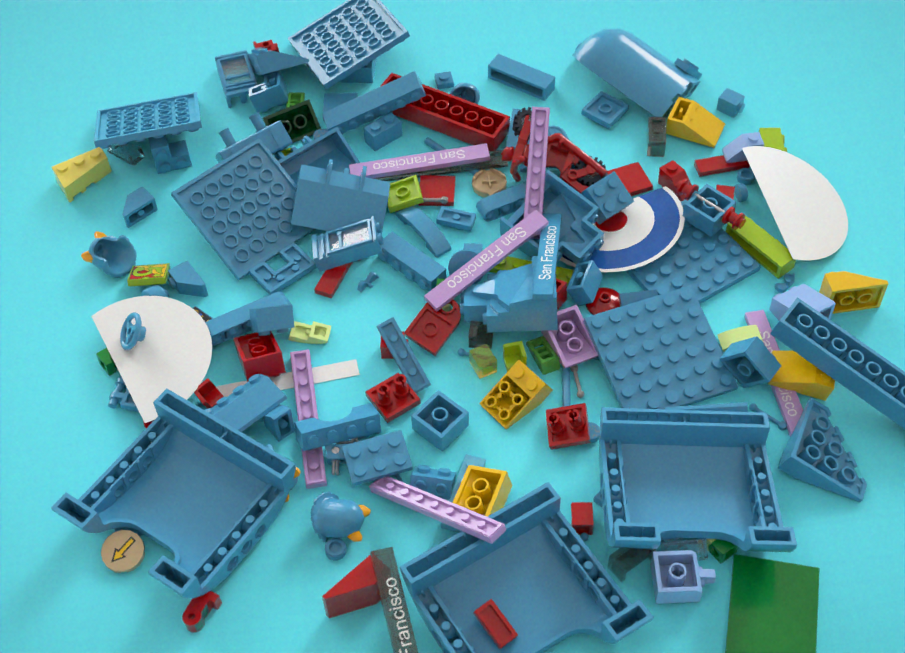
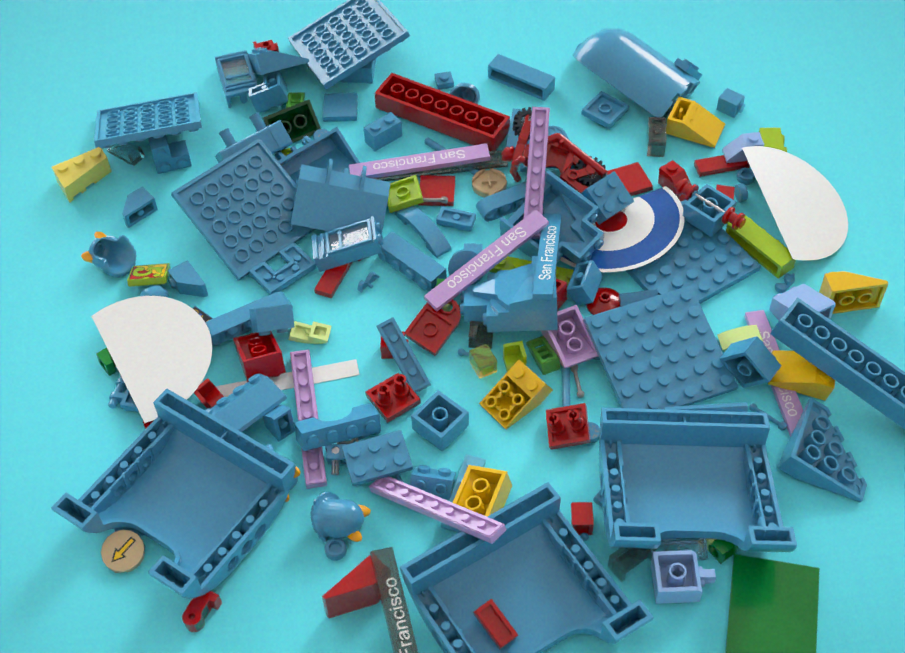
dark azure piece [120,312,146,350] -> none
dark azure brick [322,71,426,134] -> none

